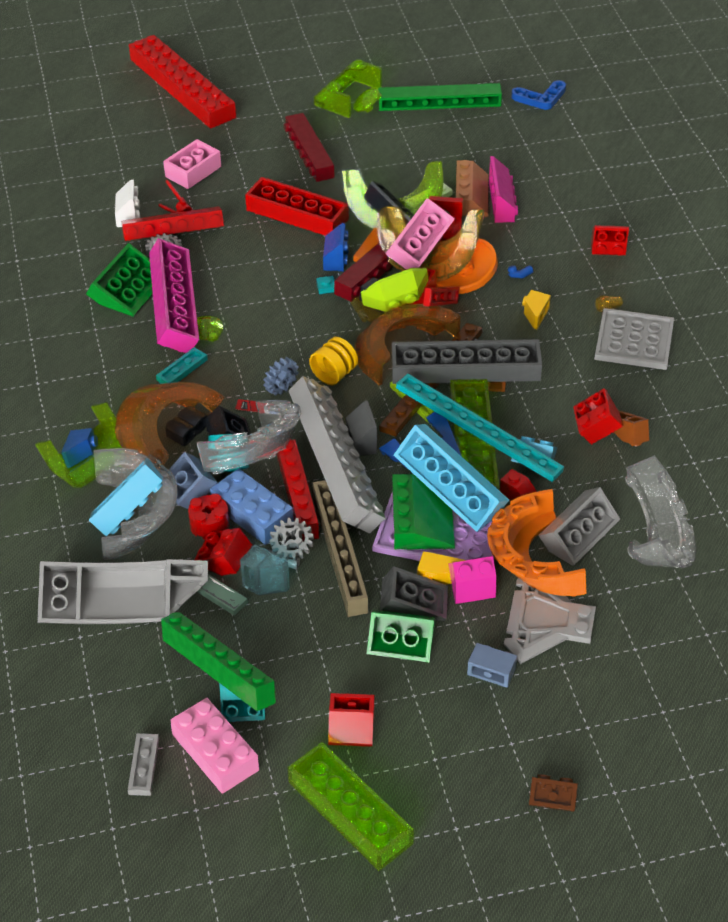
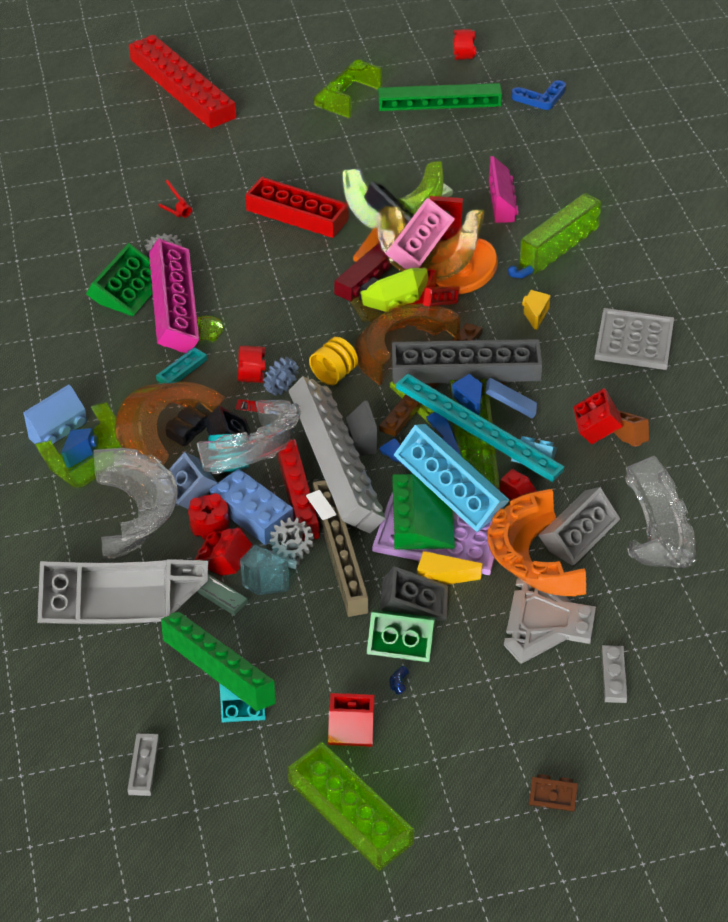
medium azure slope [89,458,163,536] -> none
white slope [115,179,140,227] -> none
red brick [121,206,224,241] -> none
bright pink brick [163,139,221,189] -> none
bright pink brick [170,698,259,794] -> none
dark red brick [284,113,335,182] -> none
teal plate [316,276,334,294] -> none
blue slope [323,223,349,271] -> none
clear neon green dish [353,88,381,112] -> none
dark pink slope [448,556,496,604] -> none
nougat slope [456,160,488,217] -> none
sand blue brick [467,643,517,688] -> none
red slope [591,225,629,255] -> none
clear yellow cone [595,295,623,312] -> none
none -> medium blue slope [23,384,87,450]
none -> red brick [237,345,265,383]
none -> white sticker [306,490,336,520]
none -> clear blue arm [389,665,409,695]
none -> blue slope [452,374,482,416]
none -> red brick [453,29,476,60]
none -> medium blue tile [486,378,537,419]
none -> clear neon green brick [519,193,601,274]
none -> light grey plate [601,645,627,703]

